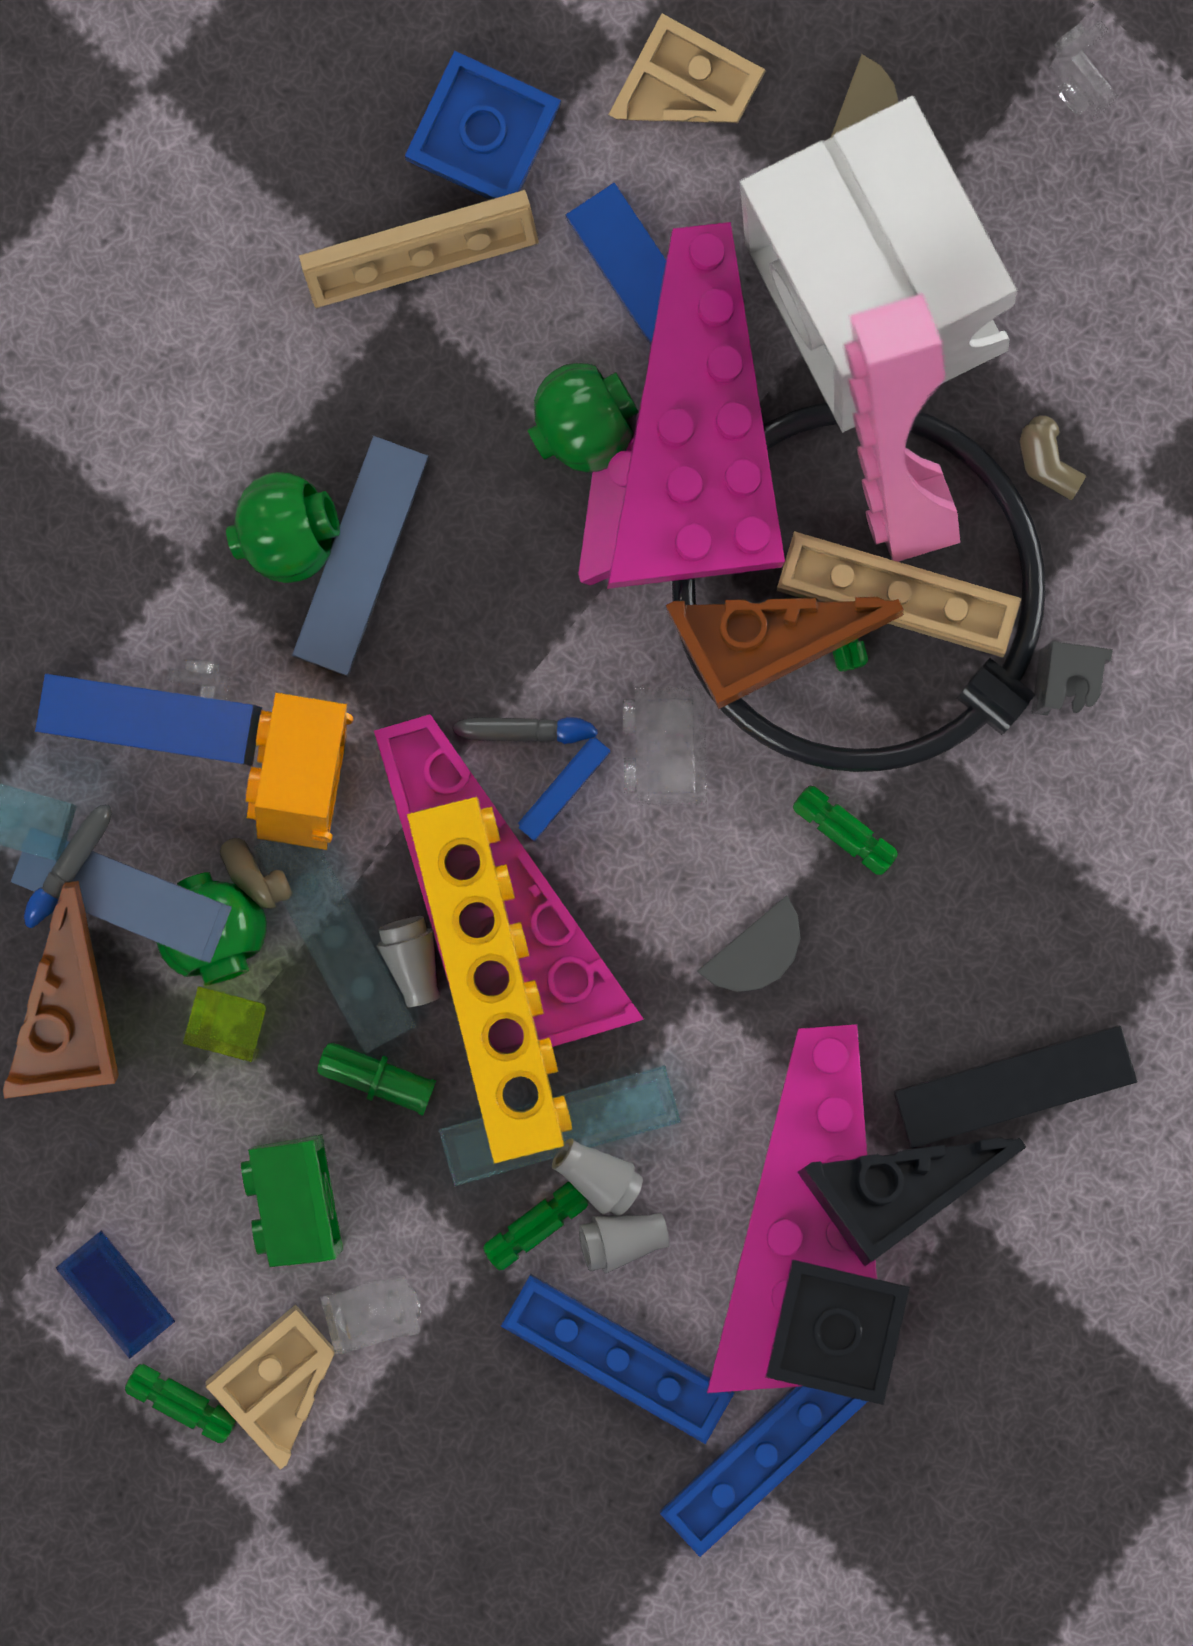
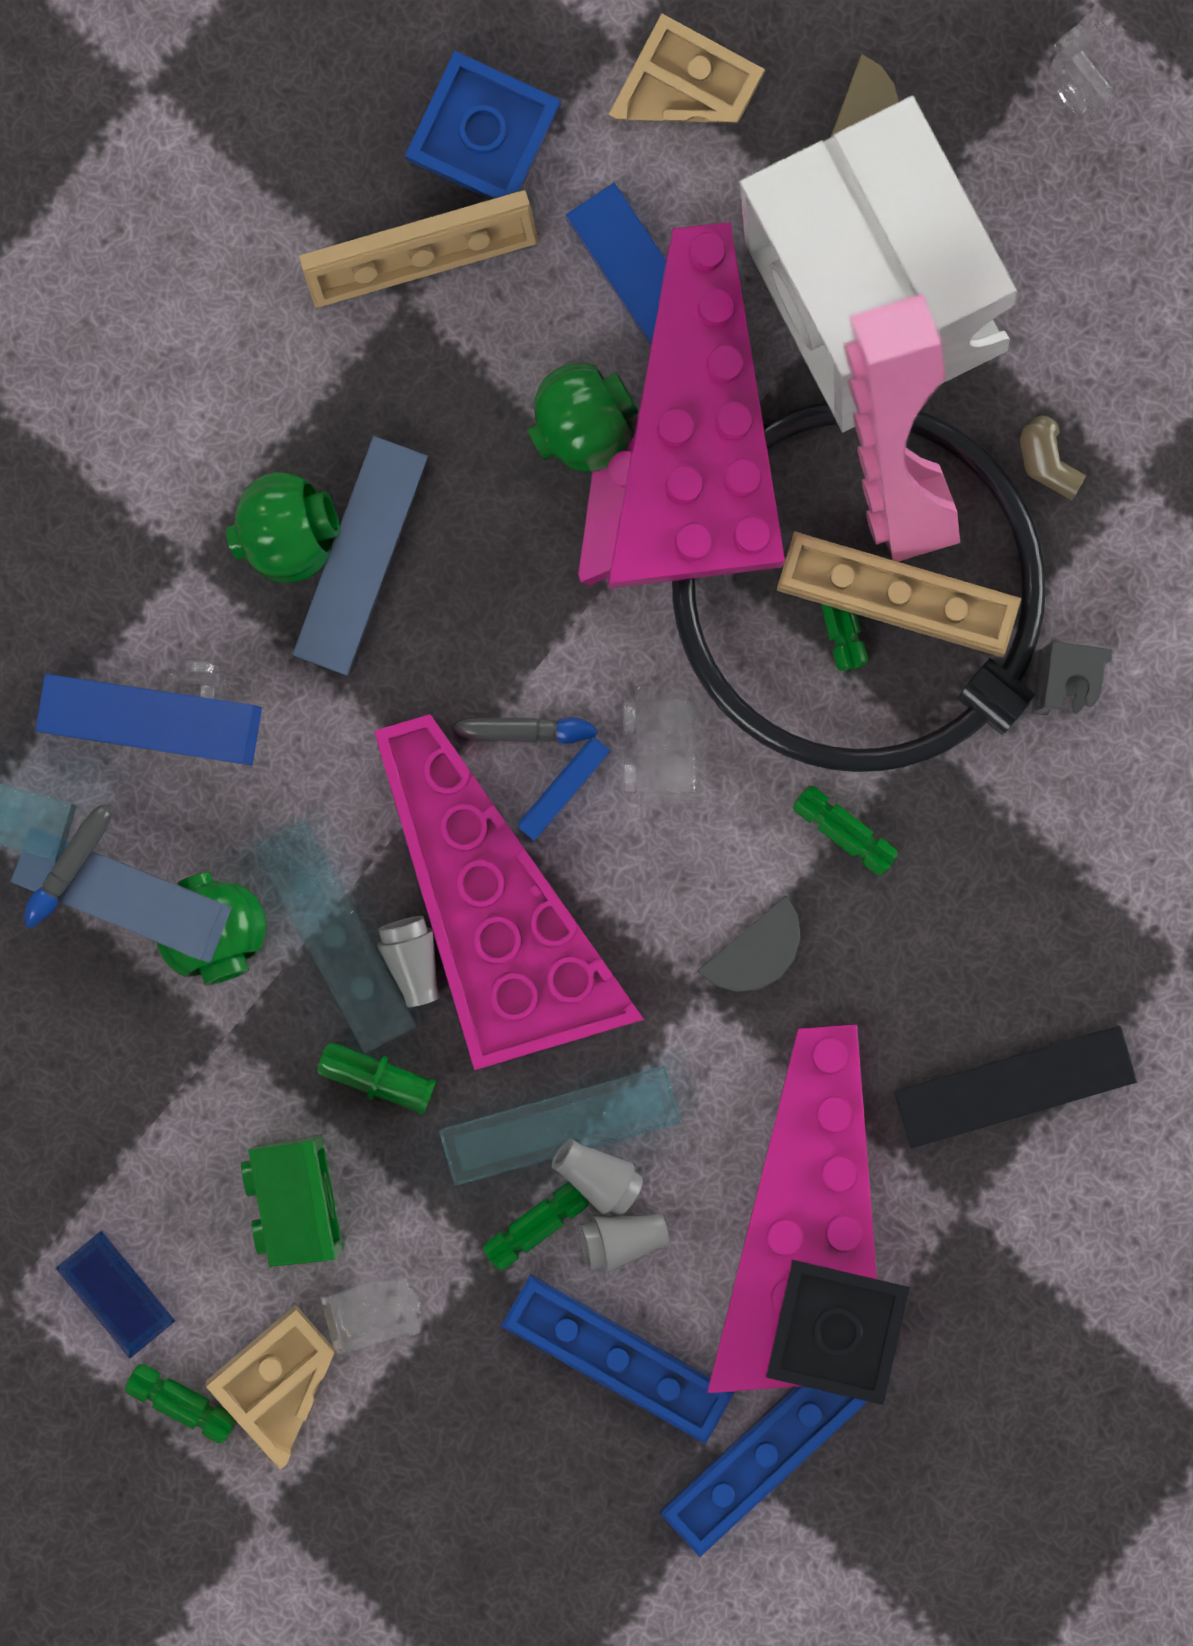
dark orange wing [3,881,119,1099] -> none
clear neon green panel [183,985,266,1062] -> none
dark tan arm [220,838,293,909] -> none
light orange brick [245,692,353,850] -> none
yellow brick [407,797,573,1163] -> none
dark orange wing [666,597,904,709] -> none
black wing [797,1137,1026,1266] -> none

